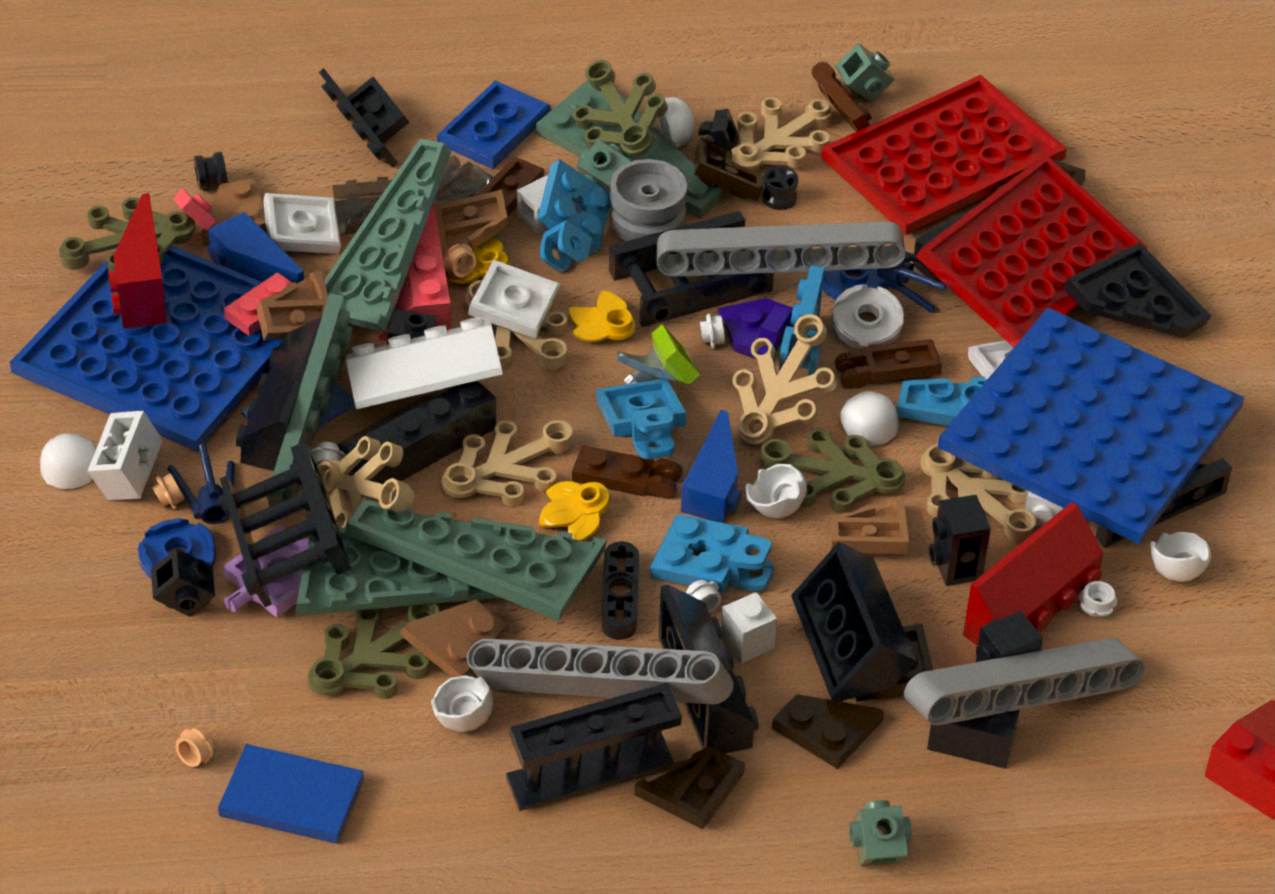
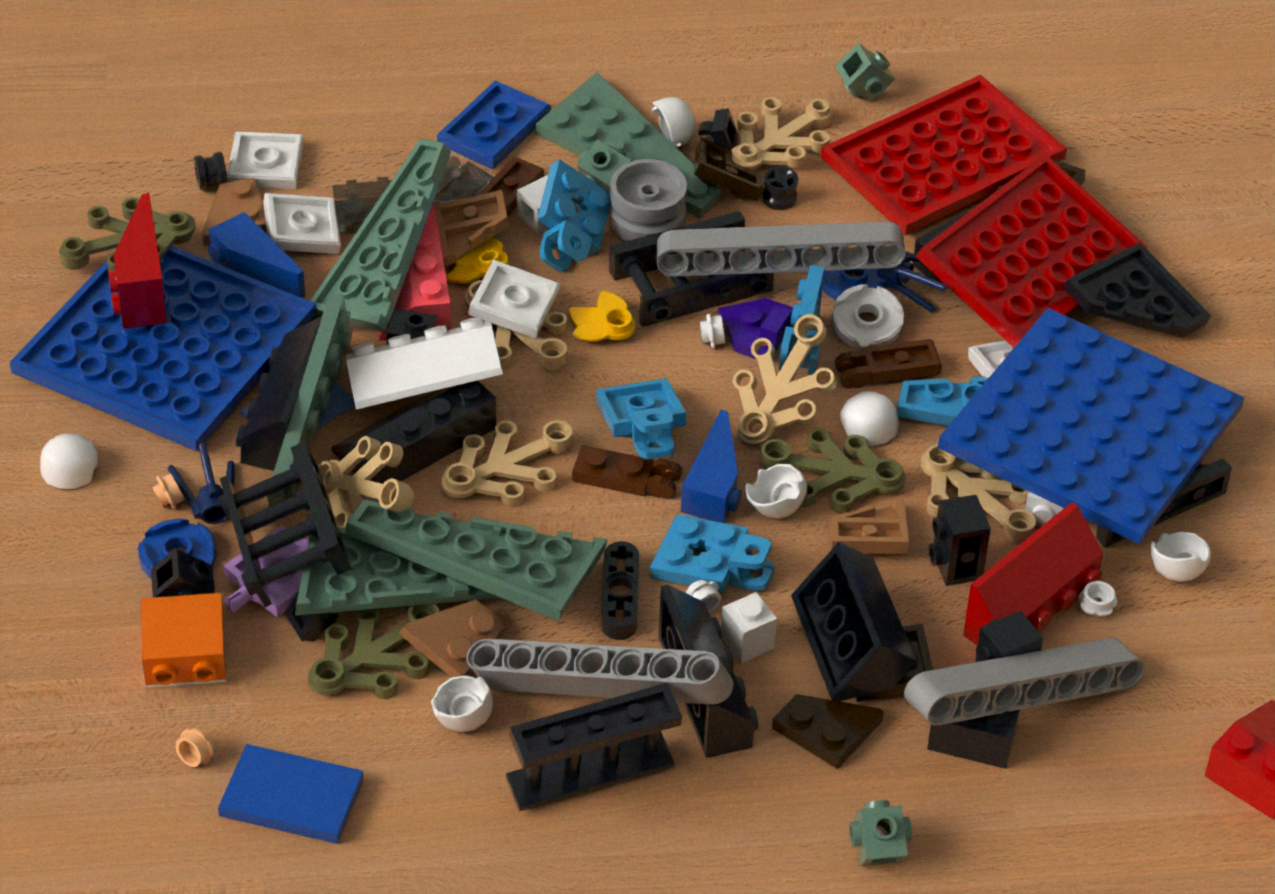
white brick [87,411,163,500] -> none
coral plate [173,188,216,231] -> none
coral plate [224,272,292,337] -> none
medium nougat wing [256,270,328,340] -> none
white plate [310,442,346,465] -> none
black bracket [319,68,410,167] -> none
light nougat plate [443,244,476,278] -> none
yellow plate [539,481,610,541] -> none
olive plant [573,60,668,156] -> none
piece [616,324,700,385] -> none
dark brown wing [634,746,745,829] -> none
reddish brown hinge [811,61,872,132] -> none
none -> orange piece [141,593,226,688]
none -> white tile [227,132,304,189]
none -> black tile [285,591,339,641]

